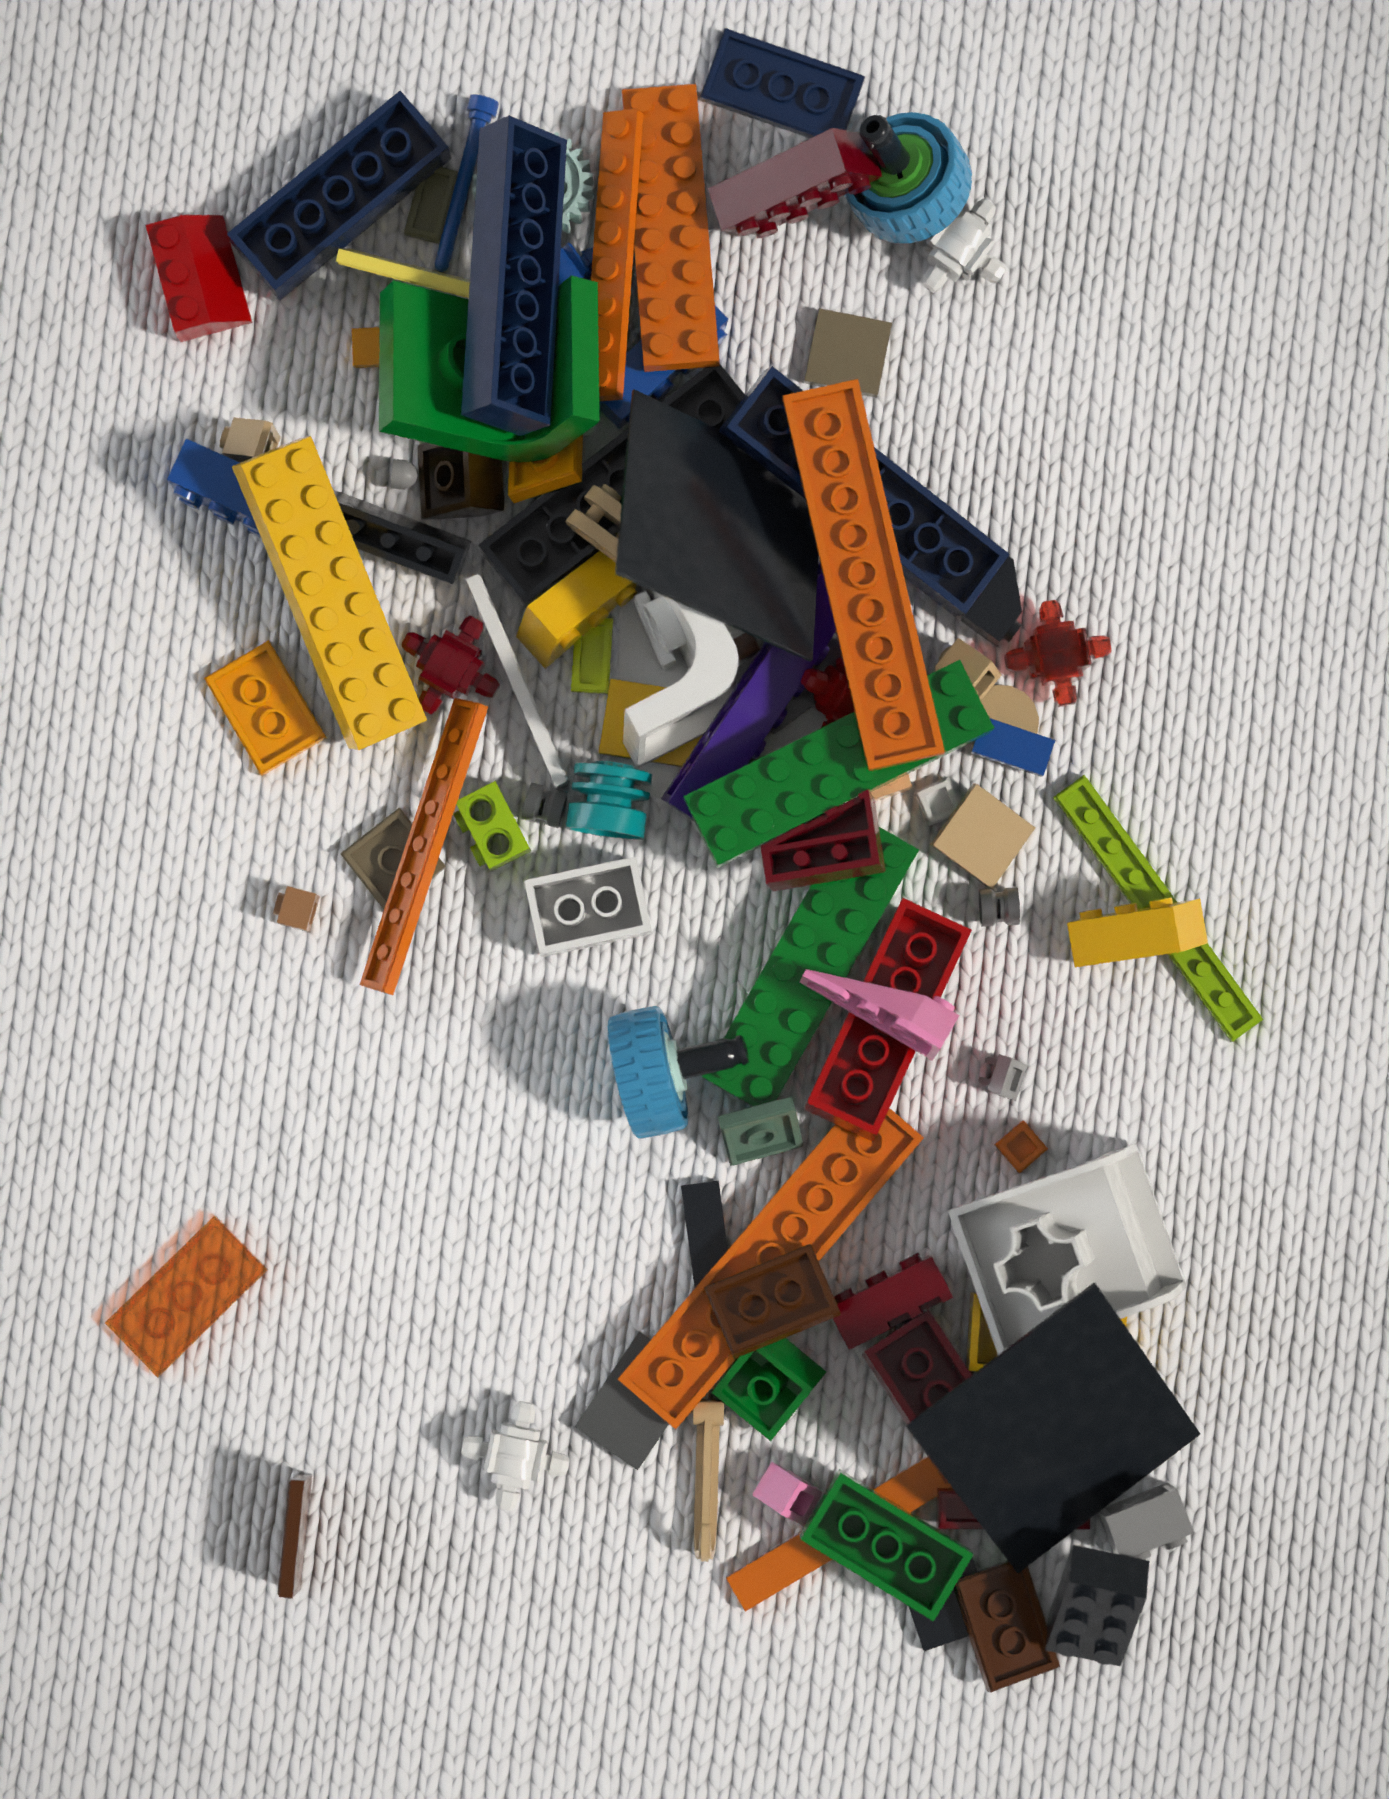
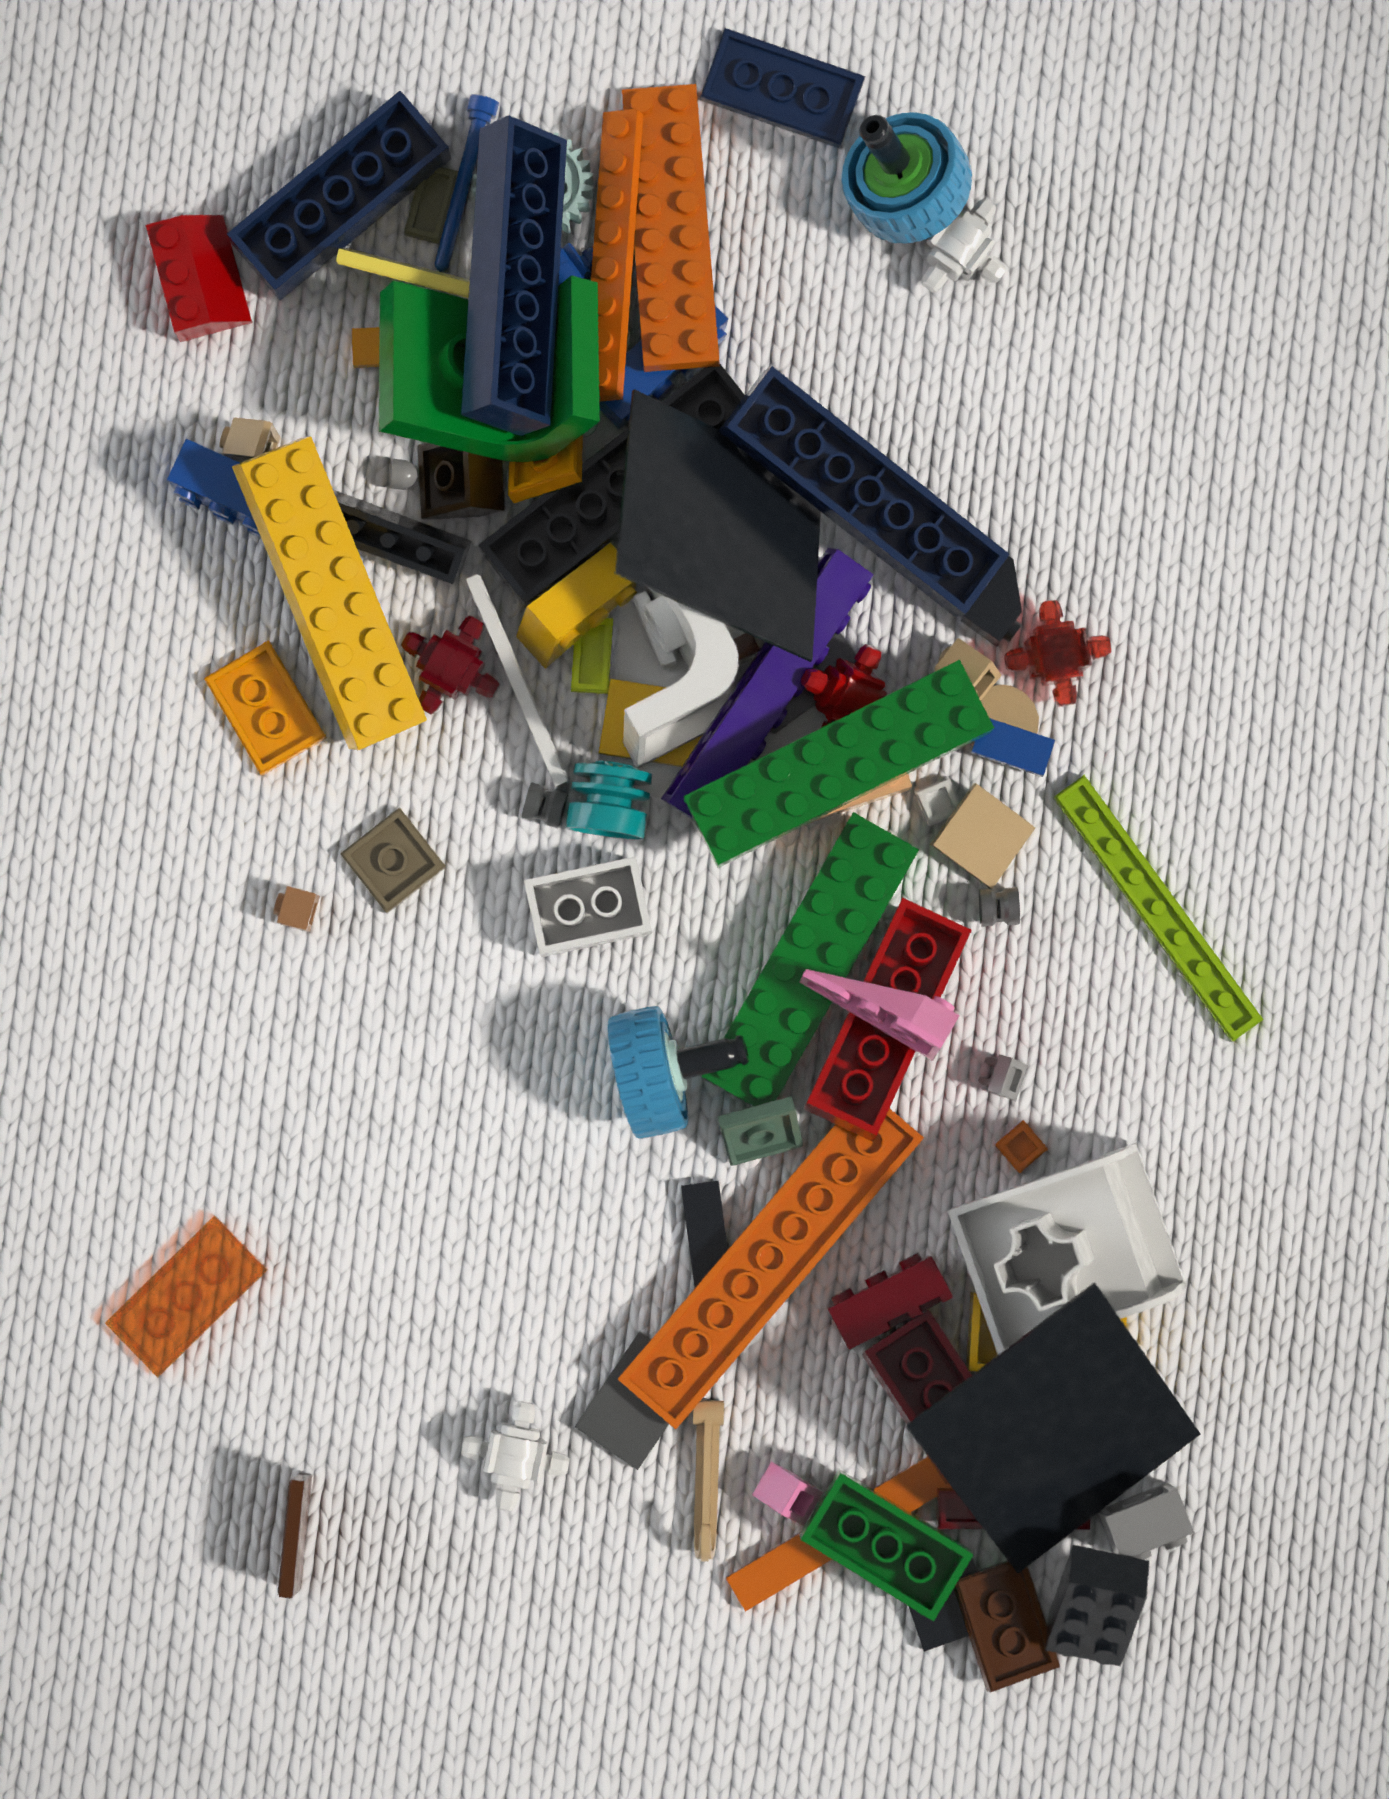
orange tile [359,698,488,995] -> none
lime brick [453,781,531,872] -> none
tan brick [565,484,622,562] -> none
reddish brown tile [704,1244,841,1359] -> none
brick [708,128,883,238] -> none
green slope [711,1338,827,1442] -> none
dark red wedge [760,789,886,891] -> none
orange plate [782,379,945,771] -> none
dark tan tile [804,308,892,398] -> none
yellow wedge [1067,897,1208,967] -> none

